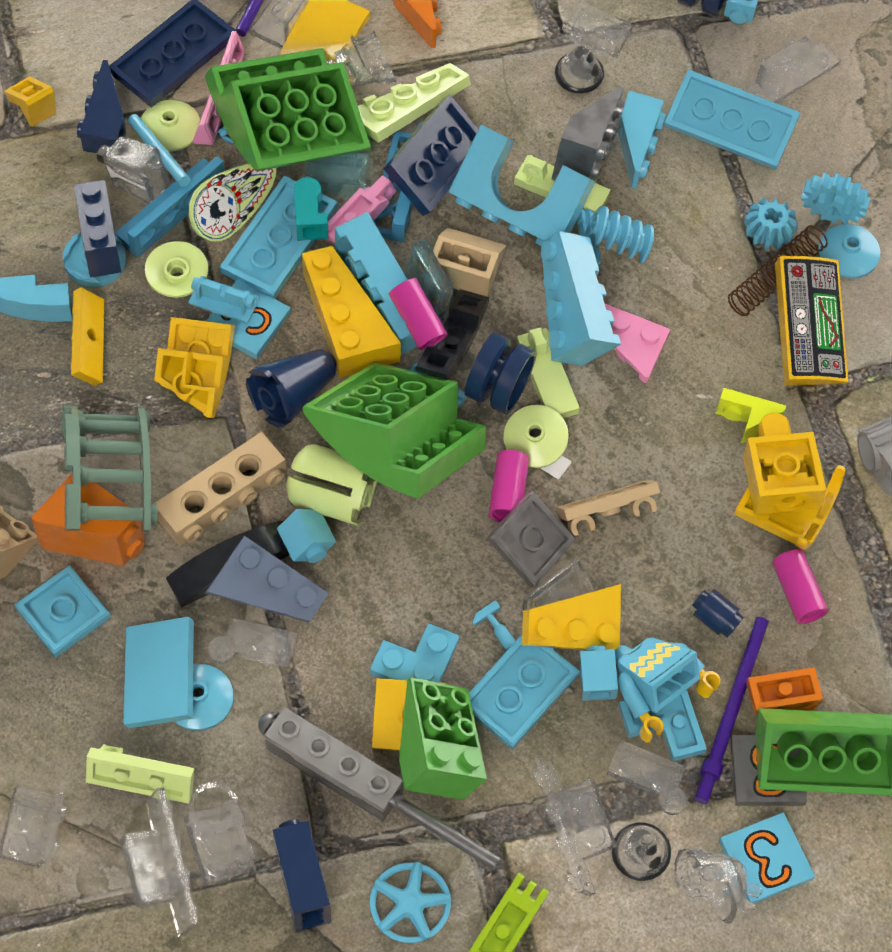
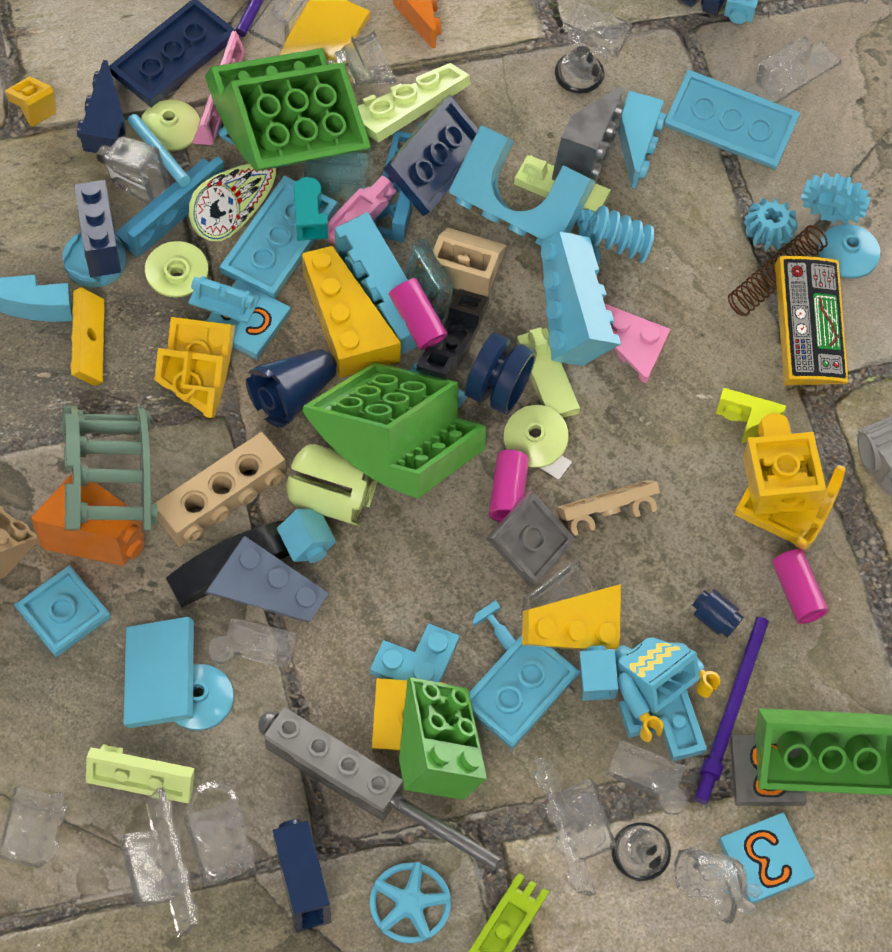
orange slope [746,667,823,715] -> none

